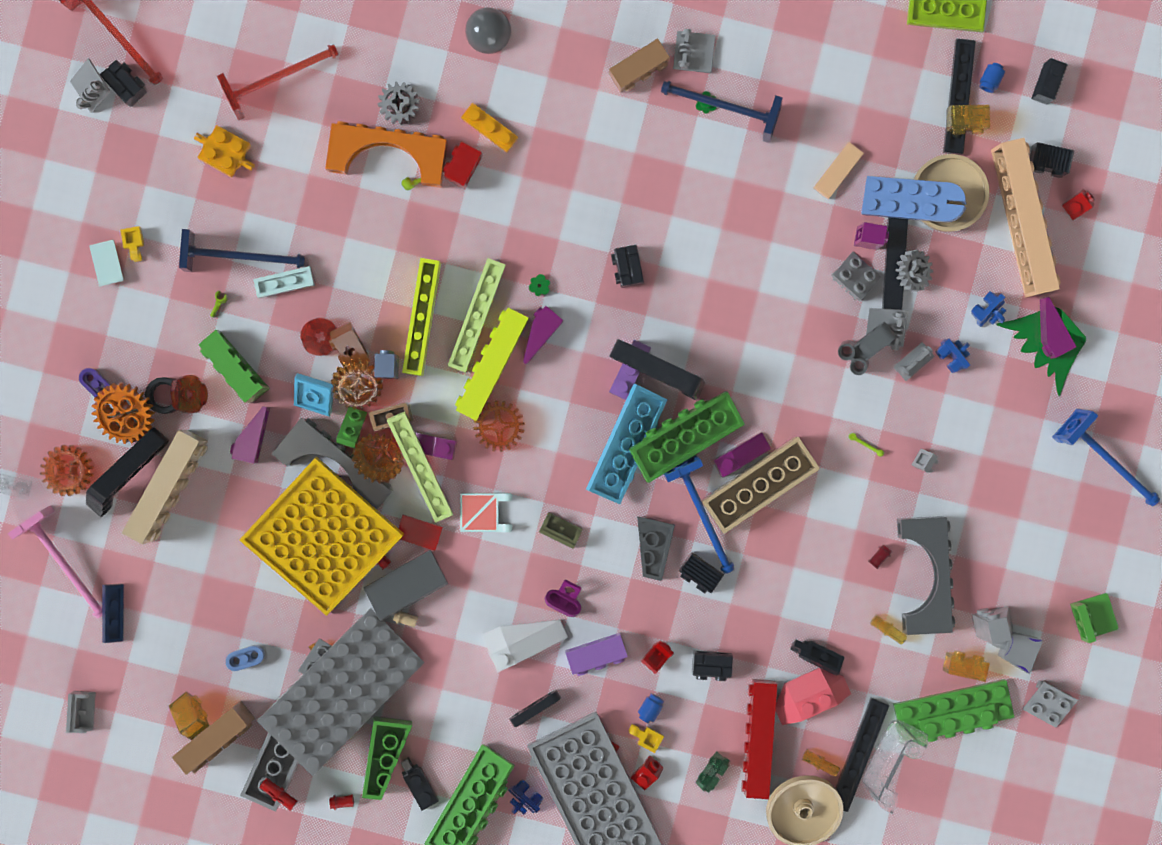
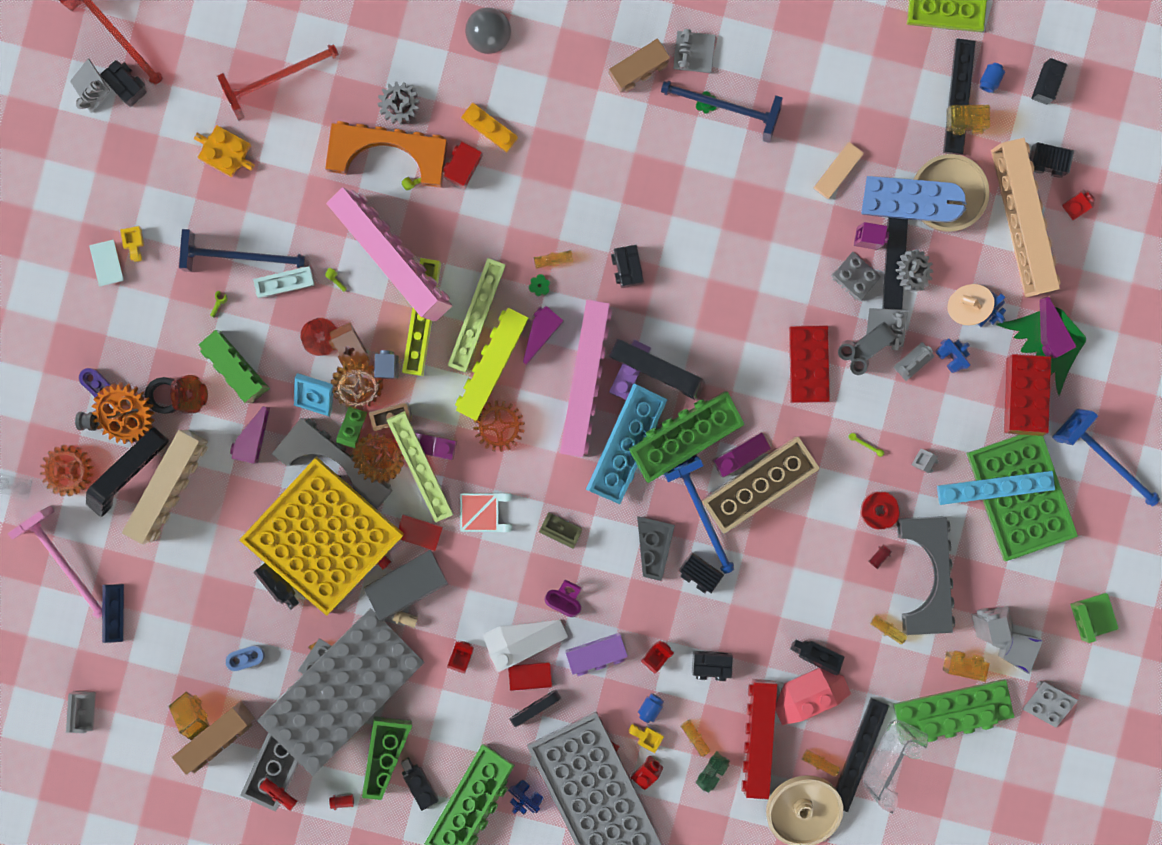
none -> dark grey wheel [75,412,98,431]
none -> black hinge [254,563,299,610]
none -> lime hand [325,268,347,292]
none -> bright pink brick [326,187,452,322]
none -> red bracket [447,641,474,674]
none -> red piece [508,662,552,691]
none -> clear yellow pin [534,250,573,269]
none -> bright pink brick [560,300,612,457]
none -> clear yellow axle [680,719,710,757]
none -> red plate [789,326,830,403]
none -> red plate [860,492,900,530]
none -> medium azure plate [937,471,1055,505]
none -> light nougat shield [948,284,994,326]
none -> bright green plate [966,435,1078,561]
none -> red brick [1004,354,1051,436]

